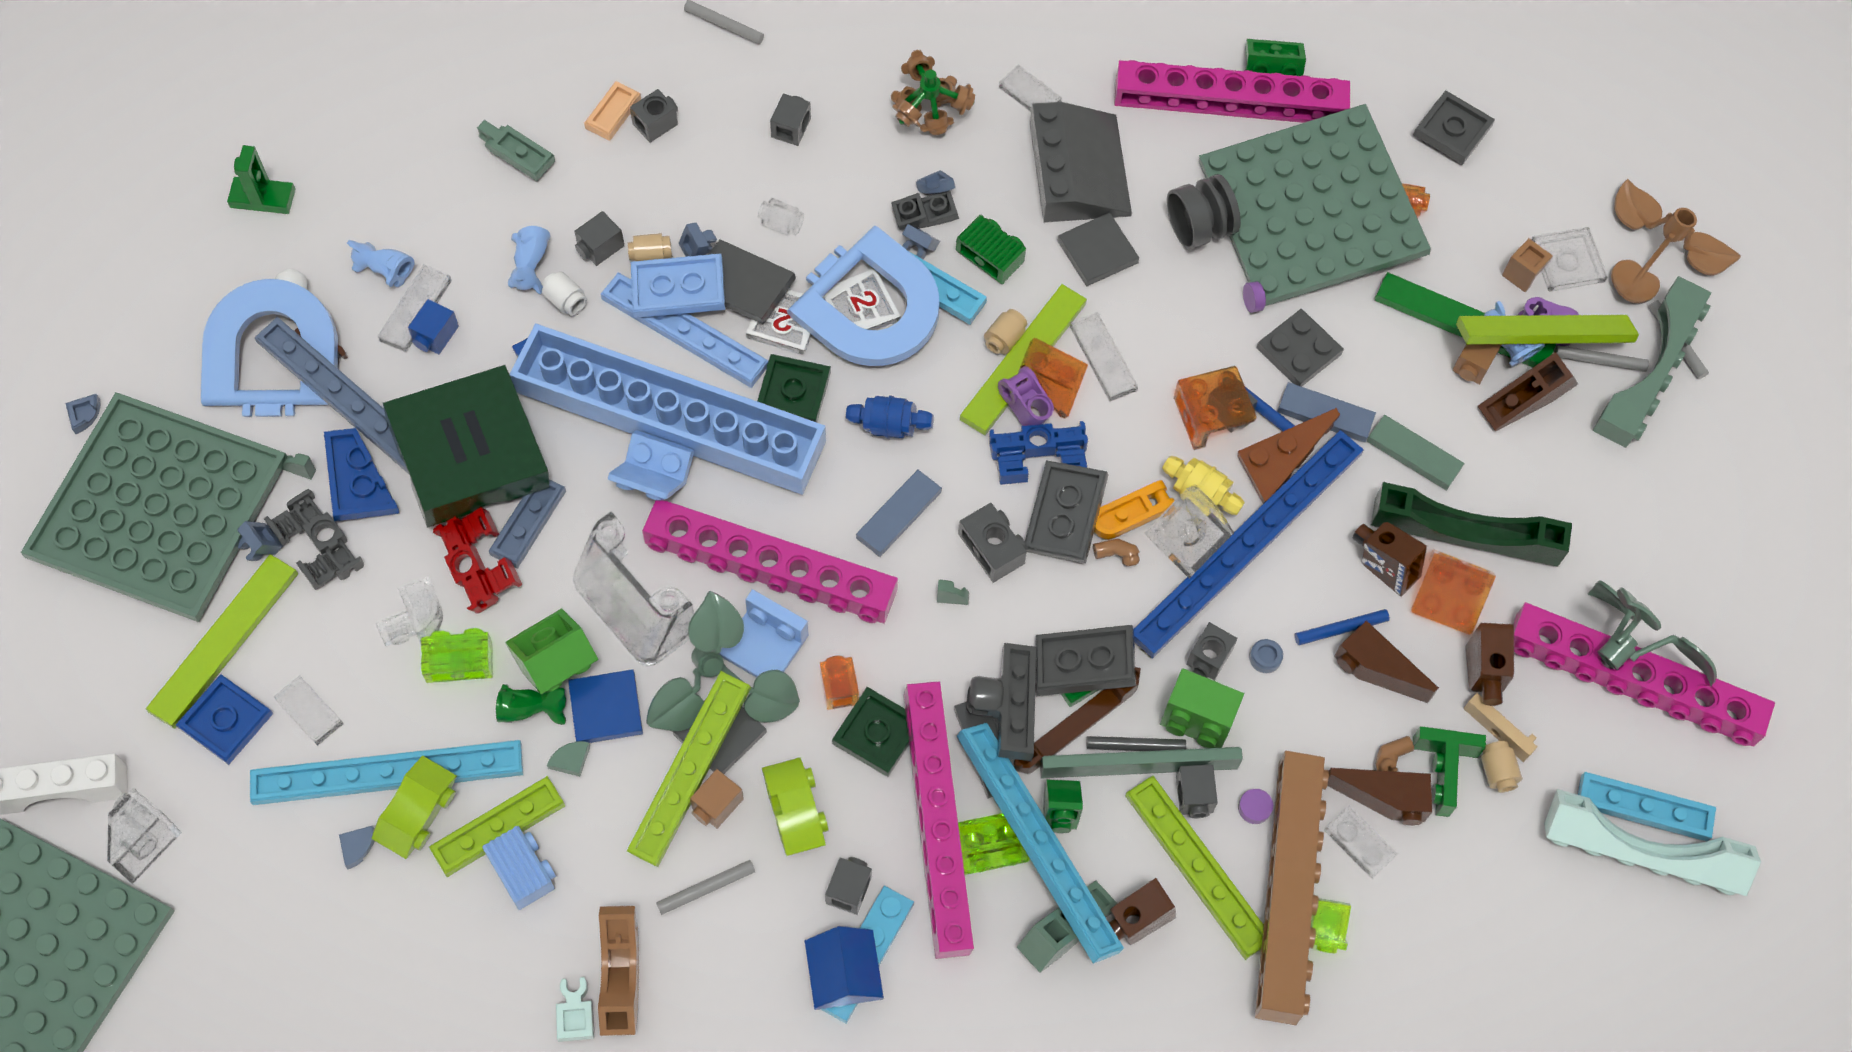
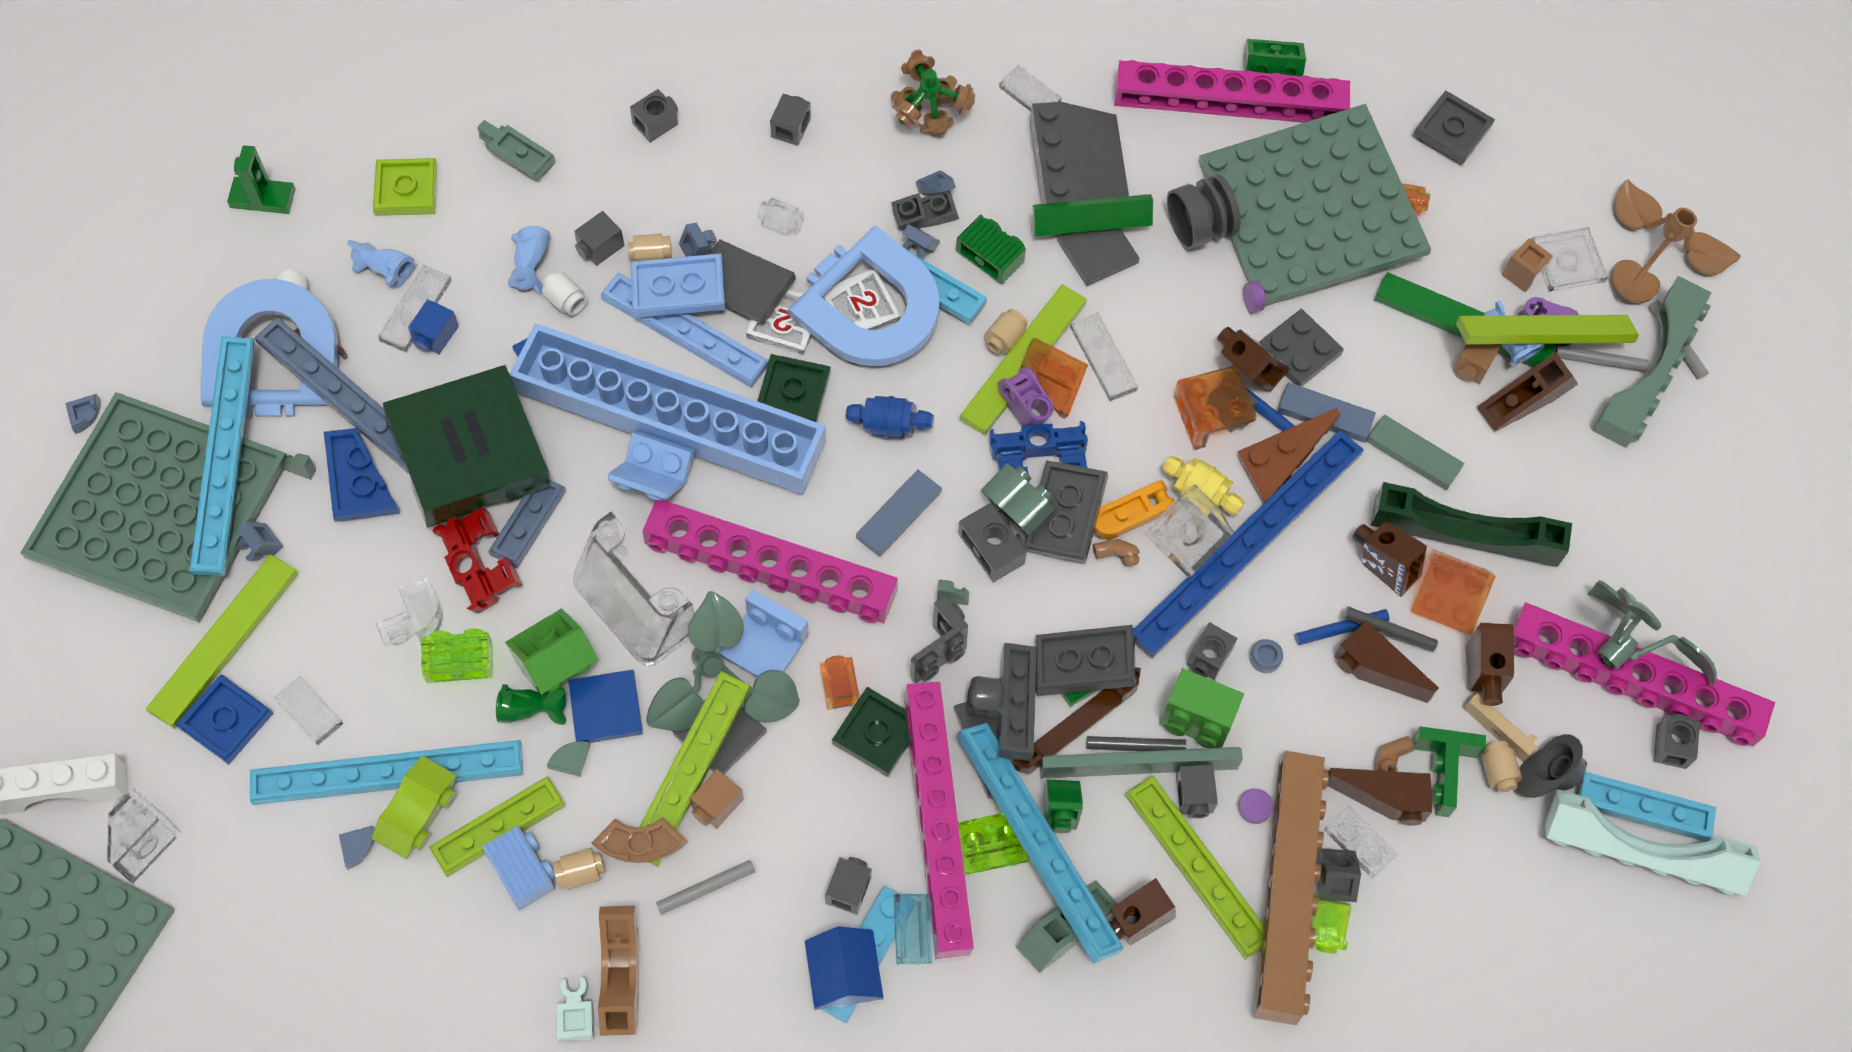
dark grey piece [264,489,364,590] -> none
light nougat tile [584,81,641,141] -> none
light grey bar [684,0,764,44] -> none
lime brick [762,757,829,856] -> none
none -> medium azure tile [190,336,255,576]
none -> lime tile [373,158,437,216]
none -> tan brick [552,848,605,890]
none -> medium nougat tile [591,817,688,863]
none -> clear light blue tile [894,894,932,965]
none -> dark grey bracket [911,596,968,683]
none -> sand green brick [981,463,1055,536]
none -> green tile [1033,194,1153,236]
none -> reddish brown torso [1217,327,1291,392]
none -> dark grey brick [1319,848,1361,902]
none -> dark grey bar [1343,606,1438,652]
none -> dark grey piece [1516,734,1587,798]
none -> dark grey brick [1653,714,1700,769]

